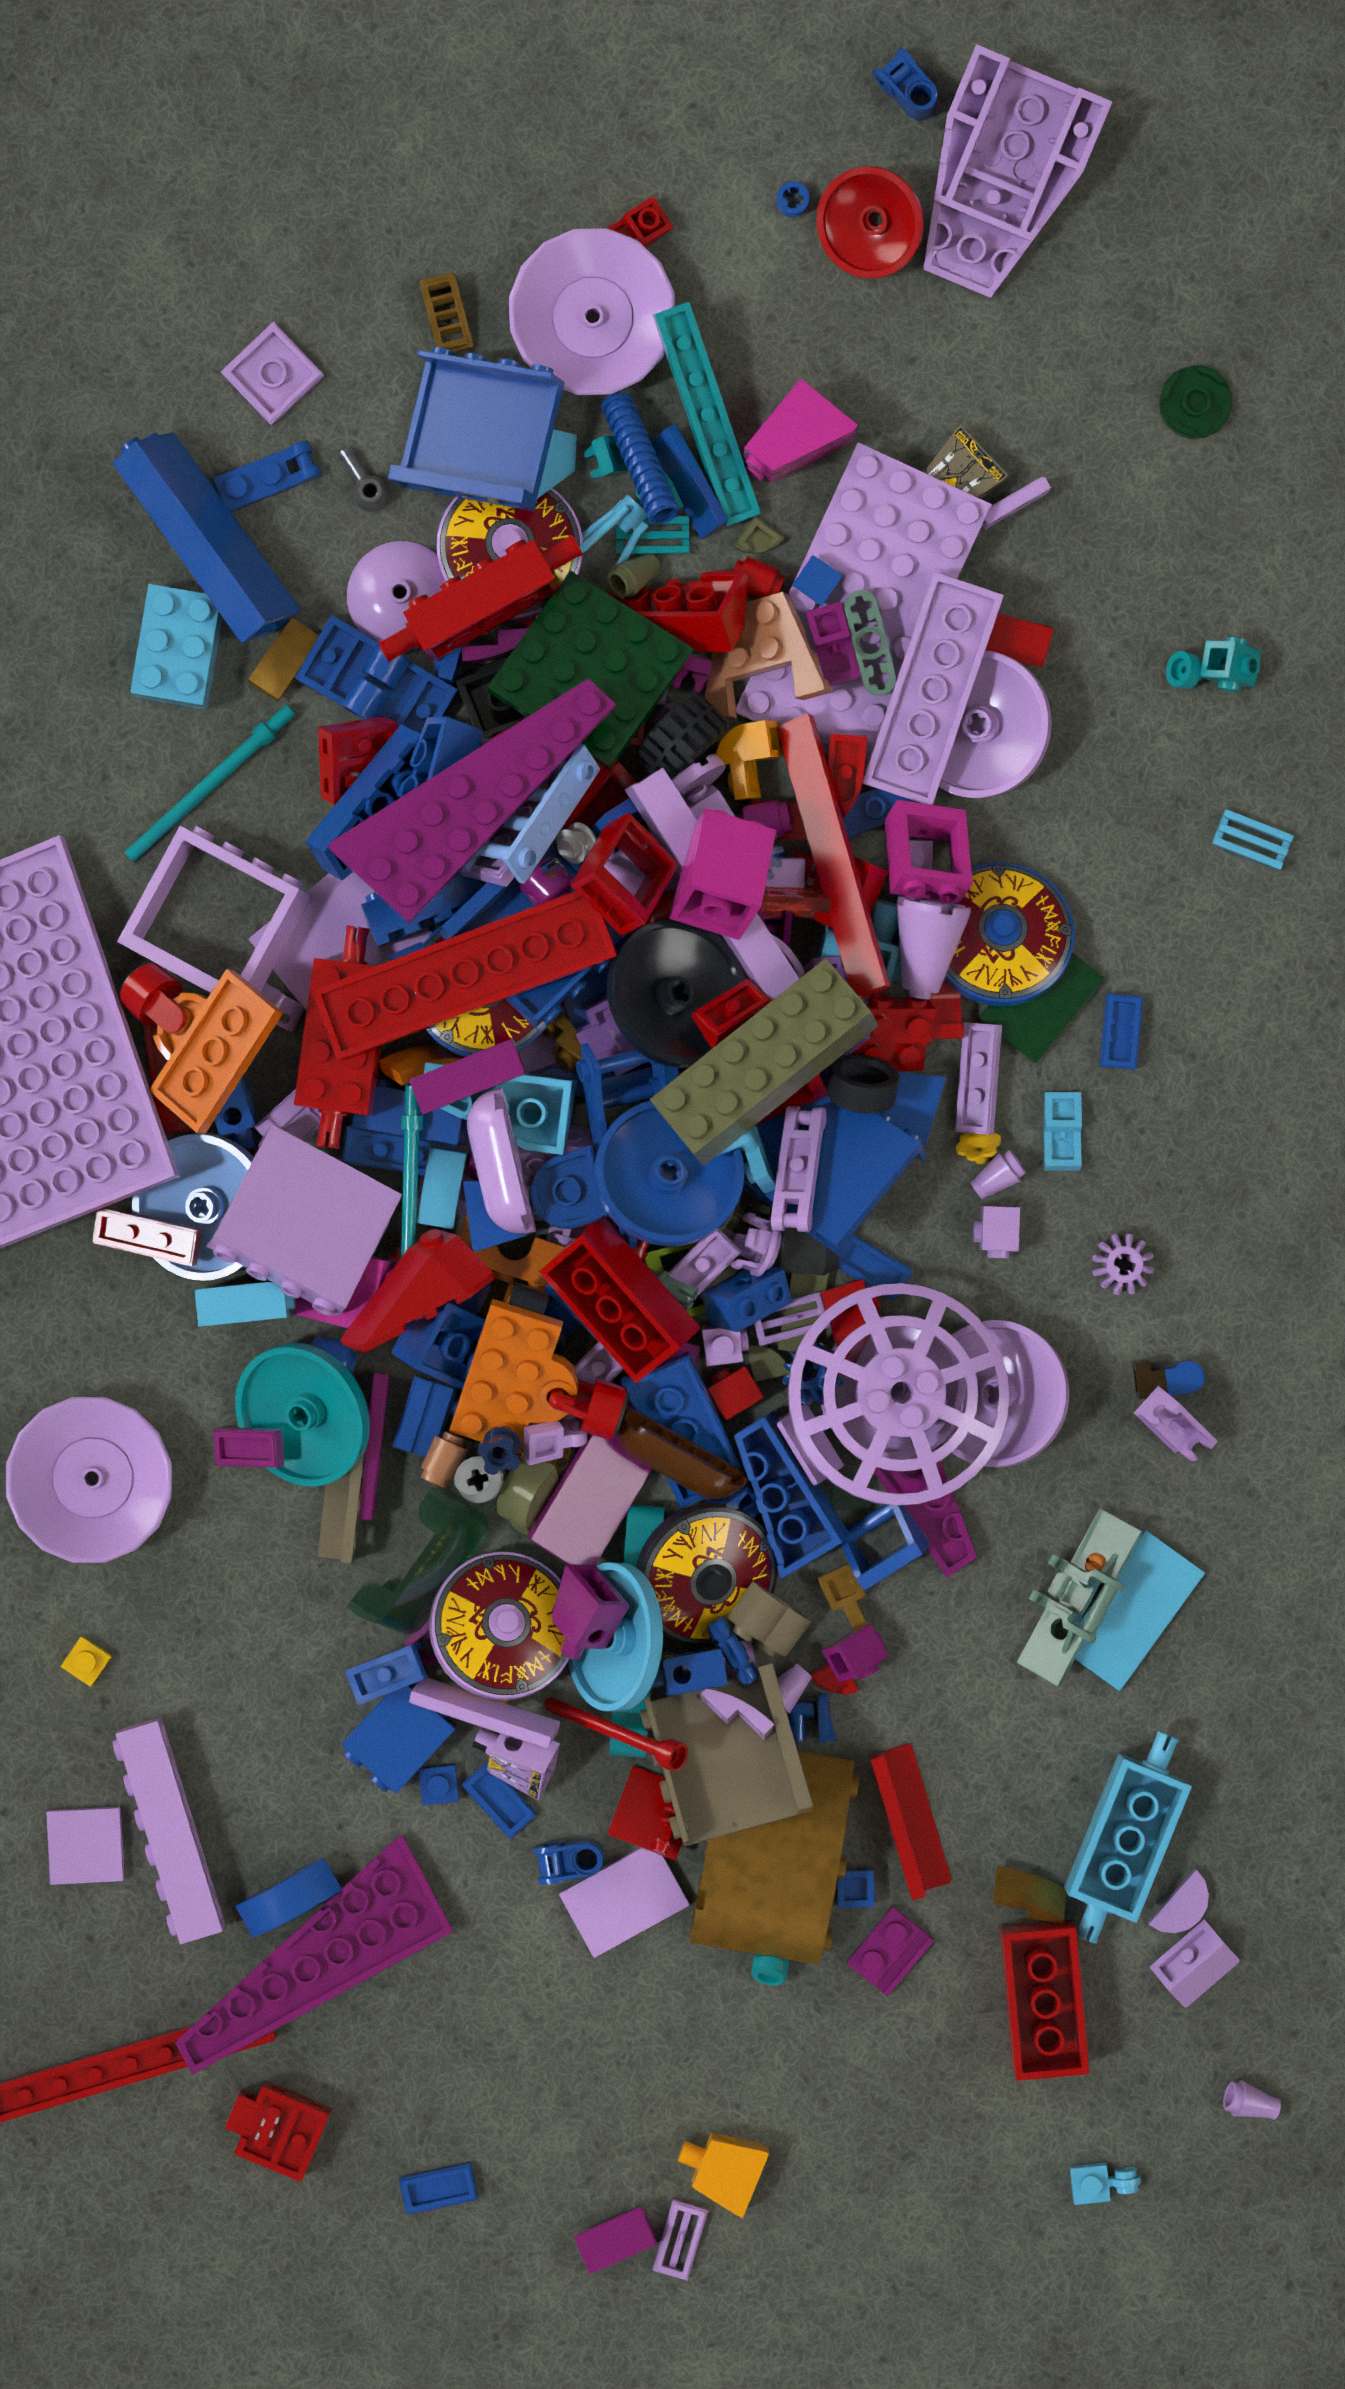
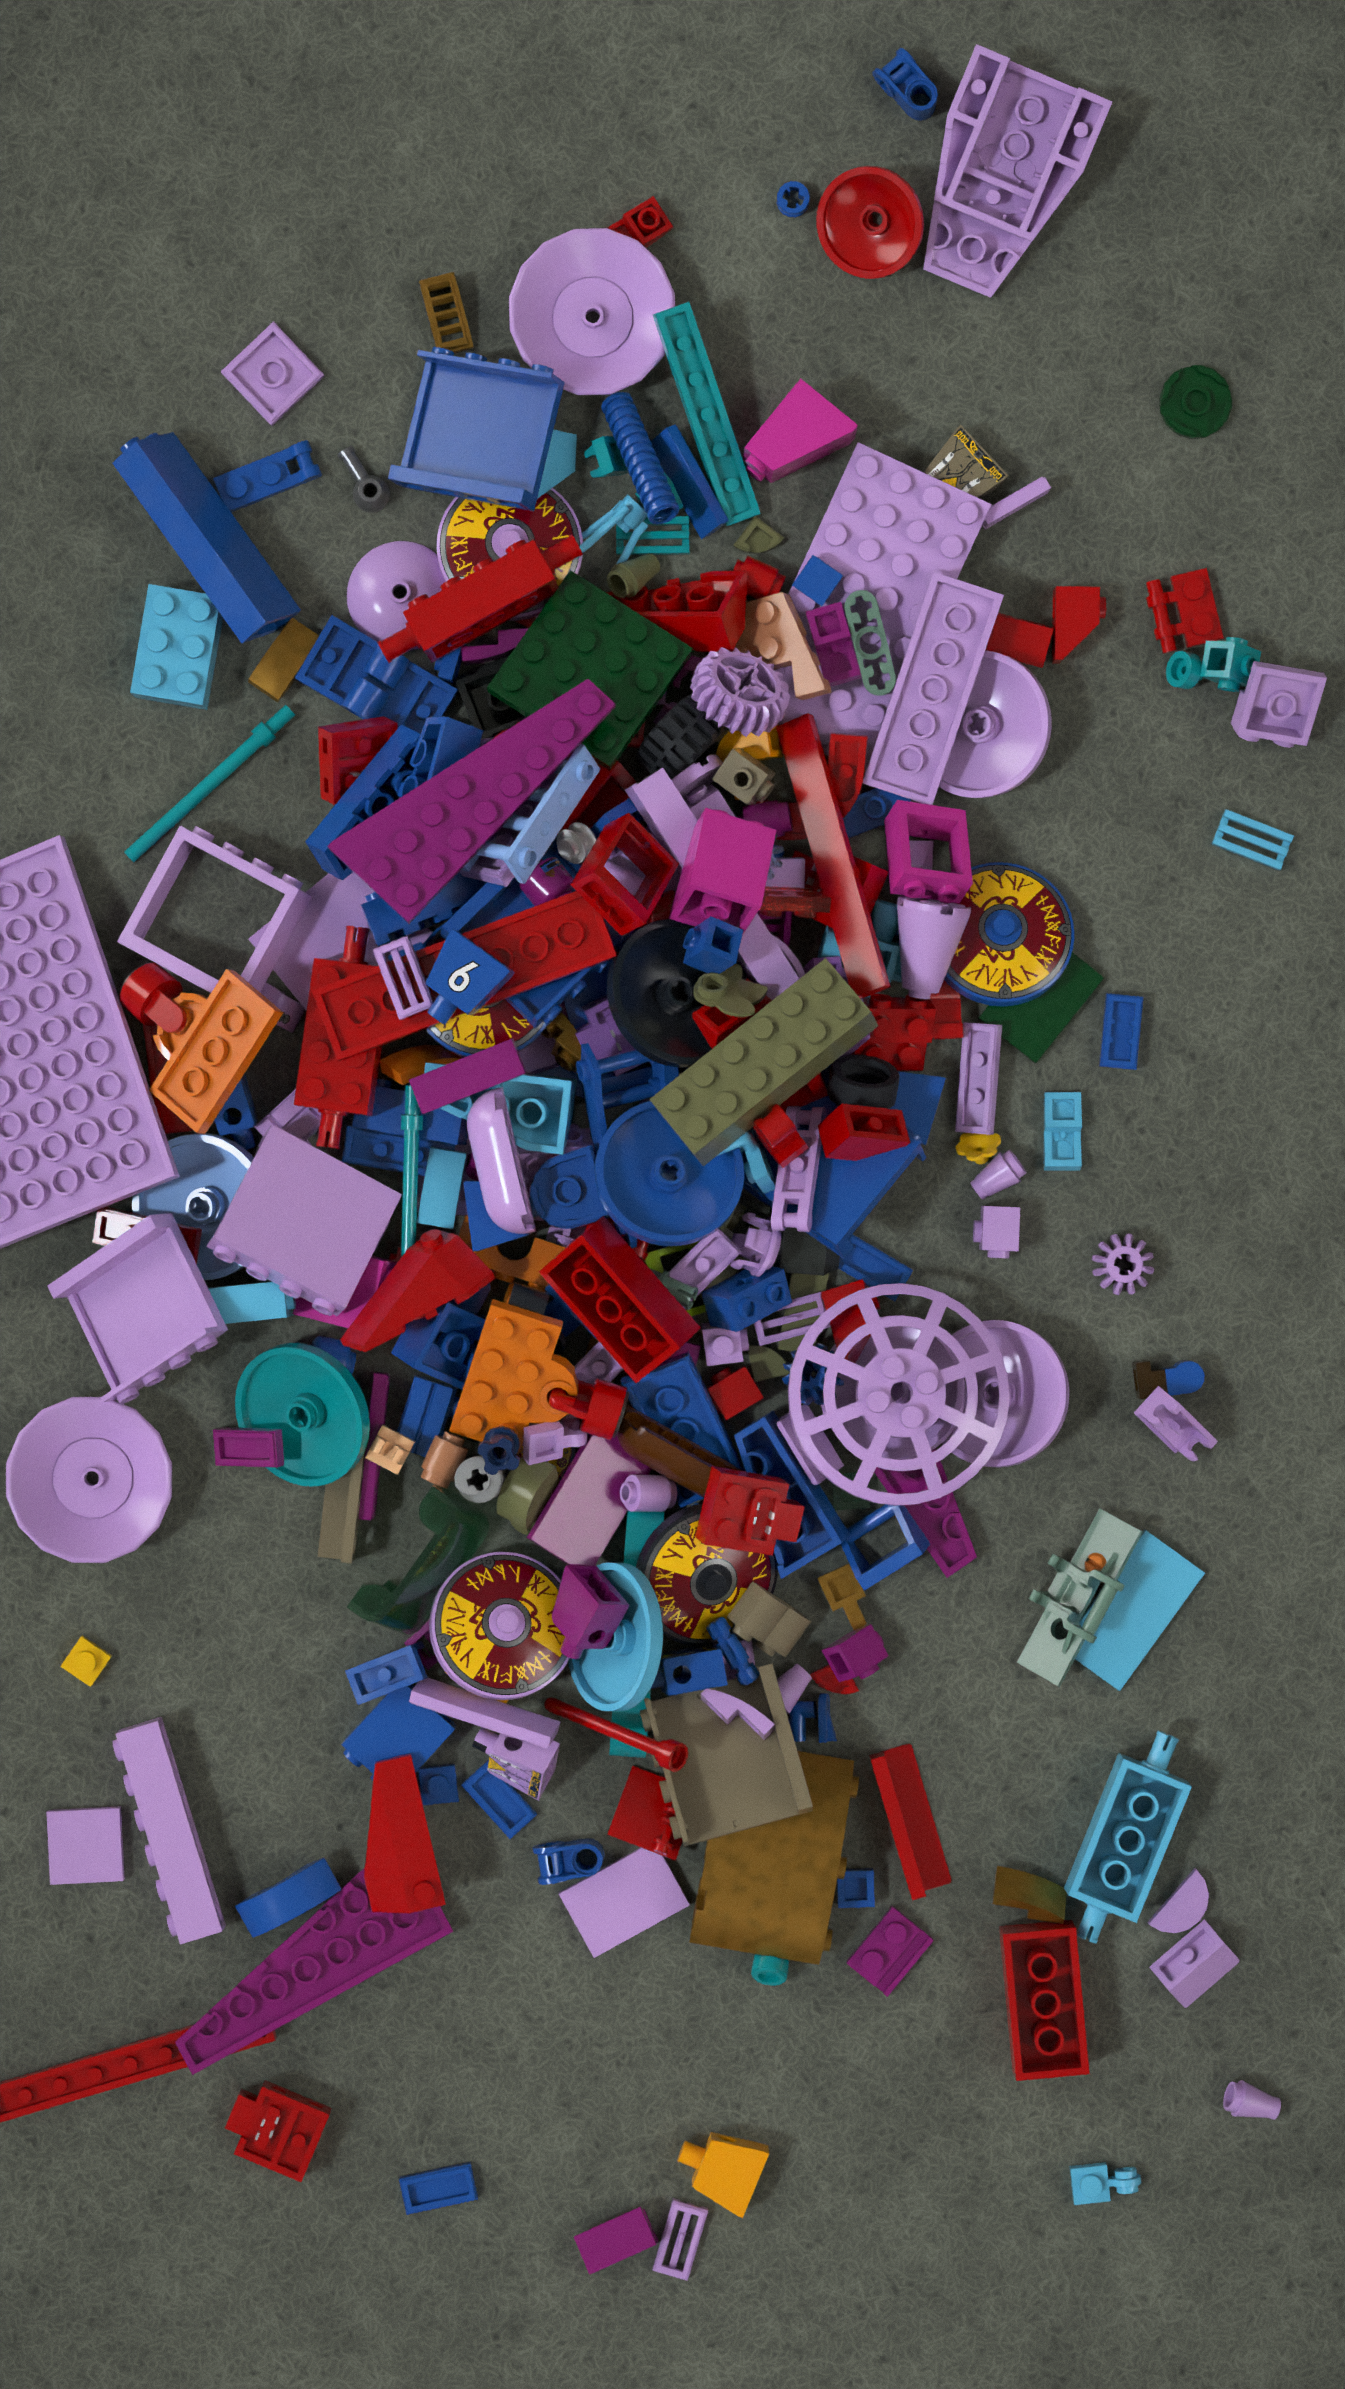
none -> lavender panel [48,1213,228,1404]
none -> red wedge [364,1753,446,1914]
none -> light nougat tile [365,1425,416,1475]
none -> lavender tile [373,936,434,1020]
none -> blue torso [426,929,515,1025]
none -> lavender brick [620,1475,677,1512]
none -> blue brick [683,916,743,974]
none -> lavender gear [690,647,790,737]
none -> olive plate [693,964,768,1017]
none -> red piece [695,1466,805,1556]
none -> dark tan brick [712,748,776,805]
none -> red leg [753,1103,809,1169]
none -> red slope [817,1104,910,1161]
none -> red slope [1052,586,1106,664]
none -> red plate [1146,568,1224,654]
none -> lavender plate [1231,661,1327,748]

